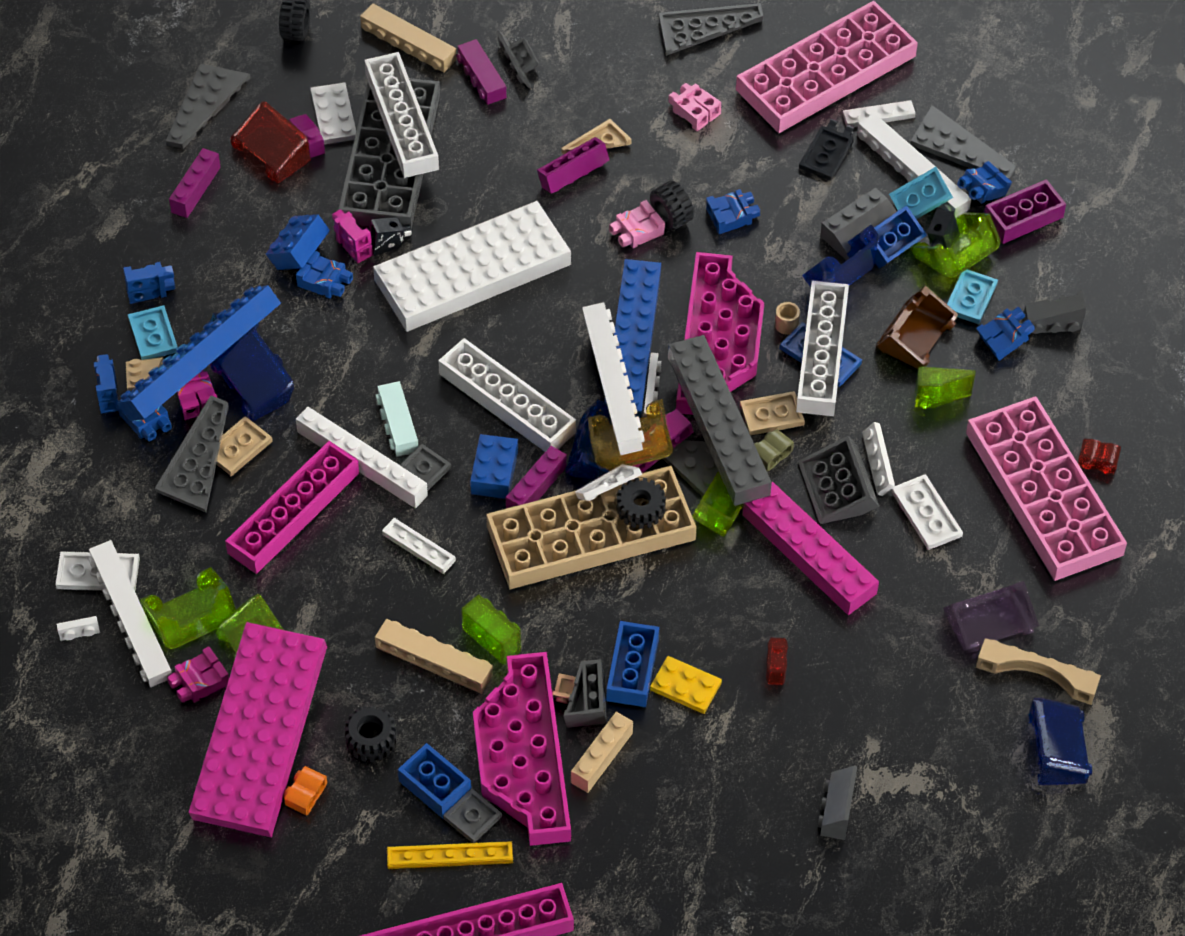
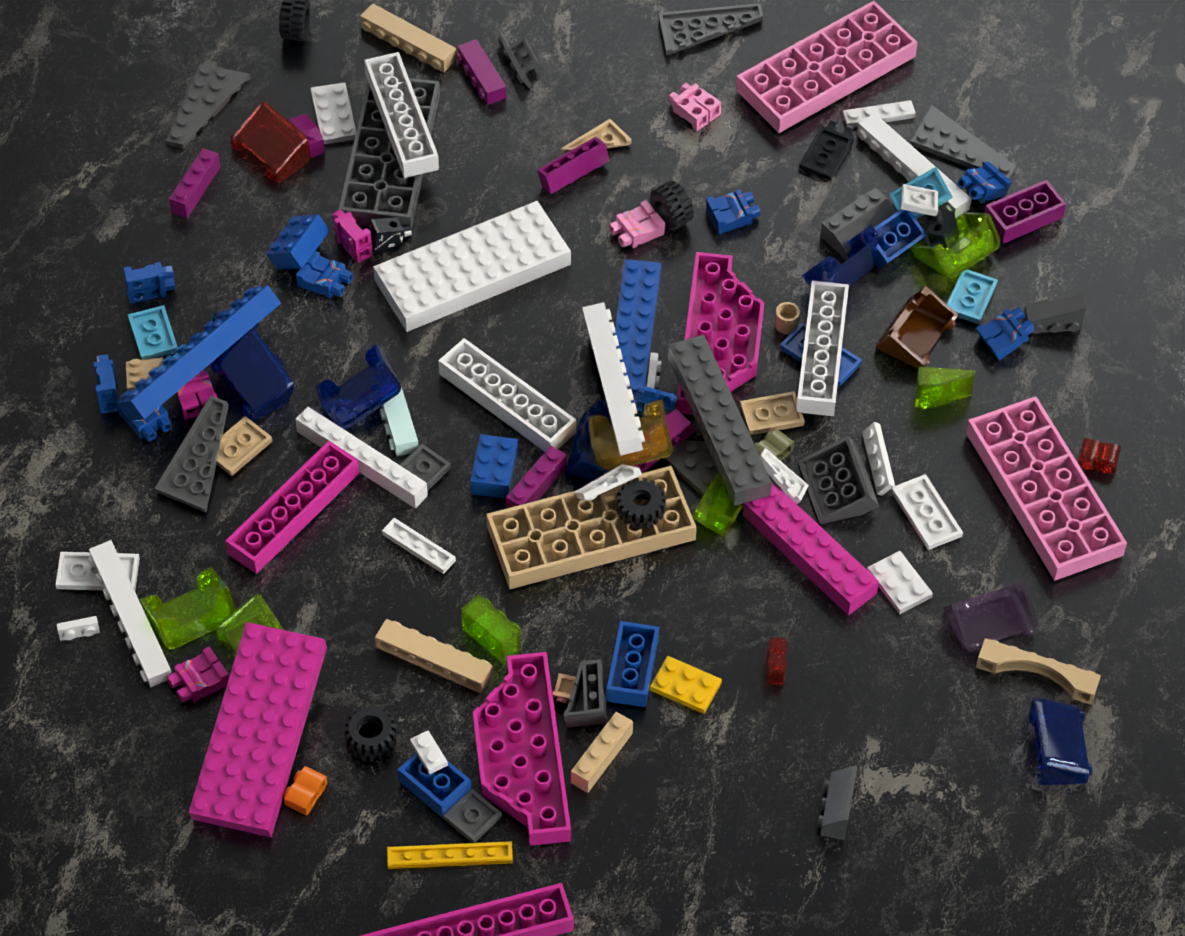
none -> clear blue windscreen [315,344,401,429]
none -> white plate [410,731,448,774]
none -> blue hinge [636,385,678,412]
none -> white wing [759,448,809,504]
none -> white plate [867,551,933,614]
none -> white tile [901,184,938,216]

